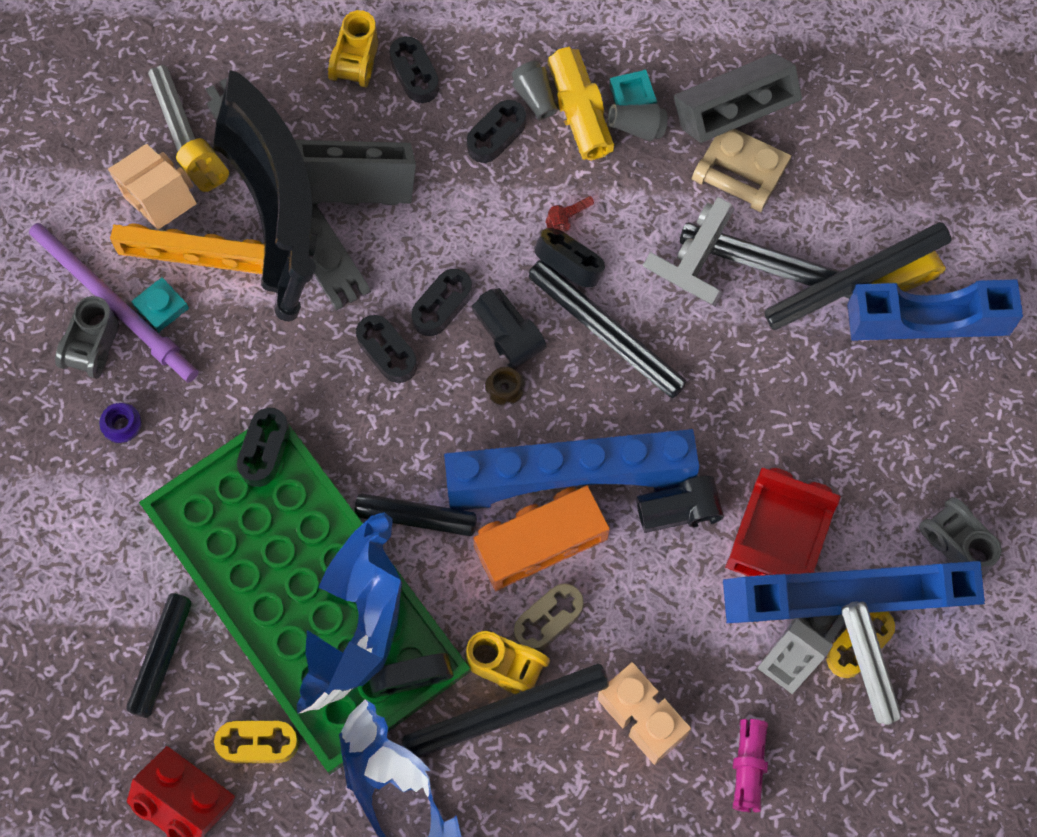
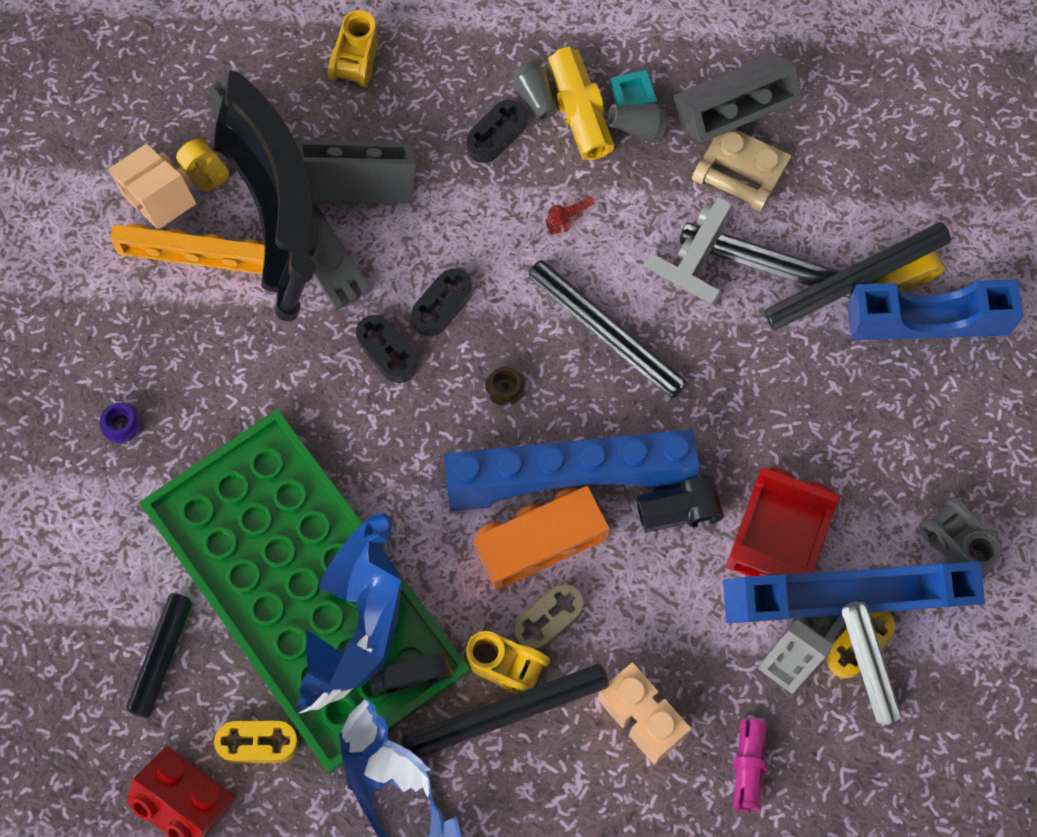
medium lavender bar [29,223,199,383] -> none
dark grey piece [55,296,119,379] -> none
teal plate [131,277,189,333] -> none
light grey axle [148,65,195,151] -> none
black beam [237,407,290,487] -> none
black axle [354,493,477,536] -> none
black beam [389,36,439,103] -> none
black piece [472,288,547,369] -> none
black beam [534,228,605,287] -> none

